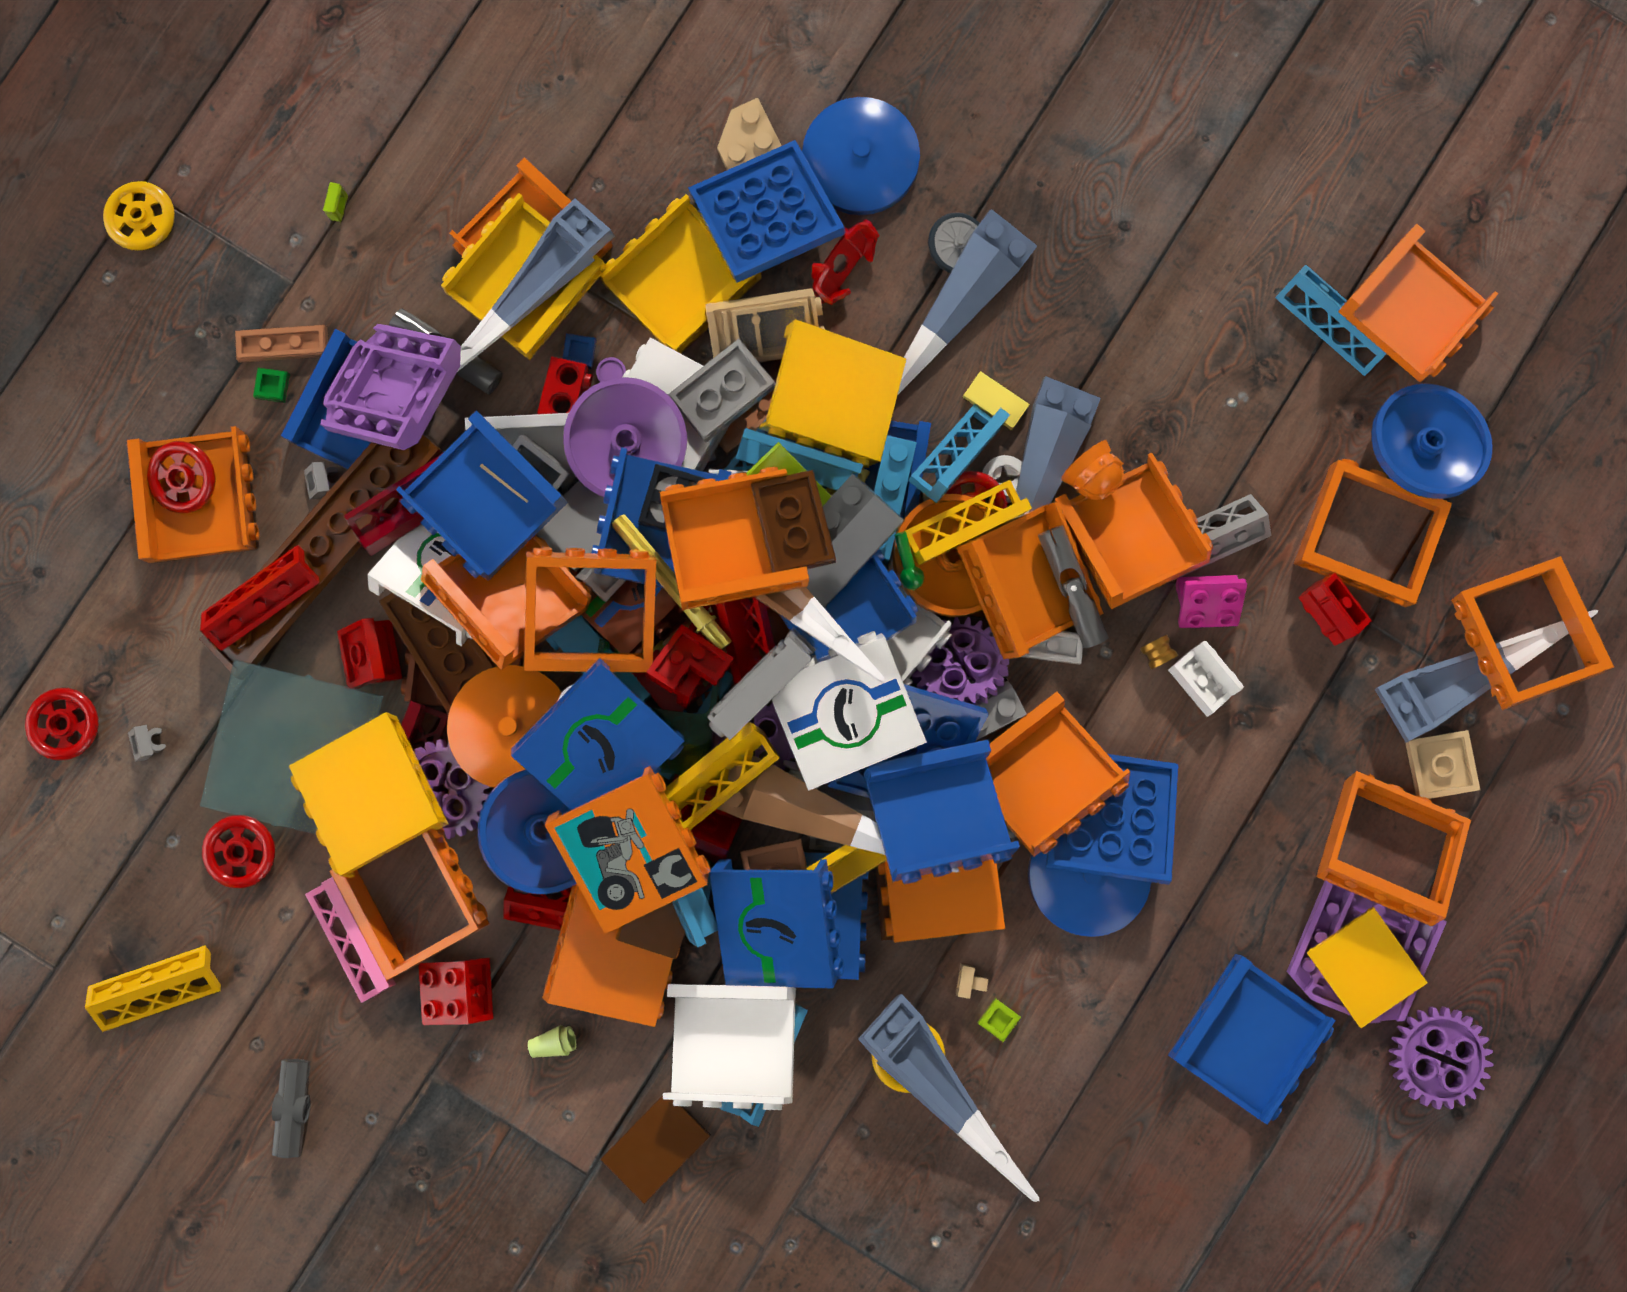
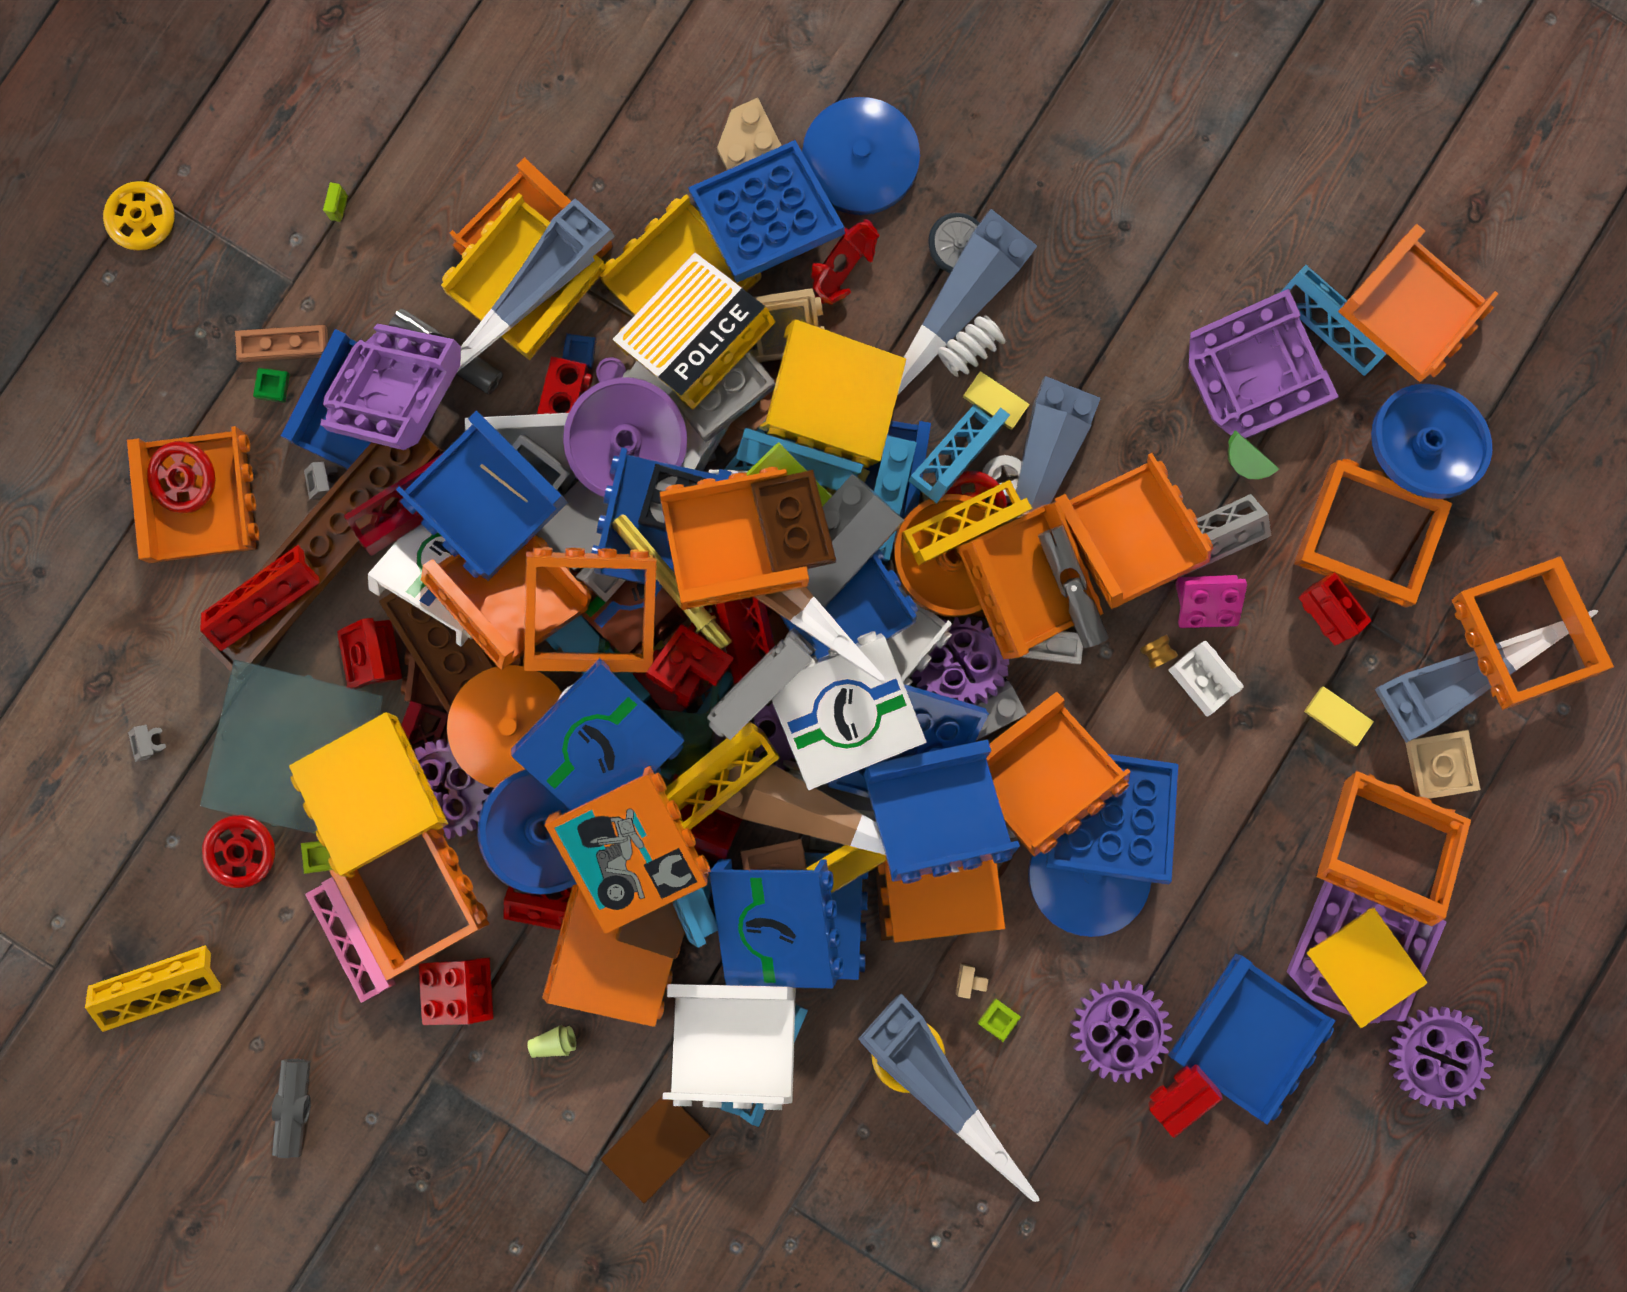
red plate [25,688,99,761] -> none
green bar [894,532,924,590] -> none
orange helmet [1061,440,1124,500] -> none
none -> lime tile [301,841,332,874]
none -> panel [613,253,776,410]
none -> white piece [938,315,1006,377]
none -> medium lavender gear [1070,980,1172,1082]
none -> red brick [1149,1064,1222,1138]
none -> medium lavender wedge [1188,289,1338,439]
none -> bright green tile [1228,430,1279,480]
none -> light yellow tile [1304,686,1374,747]

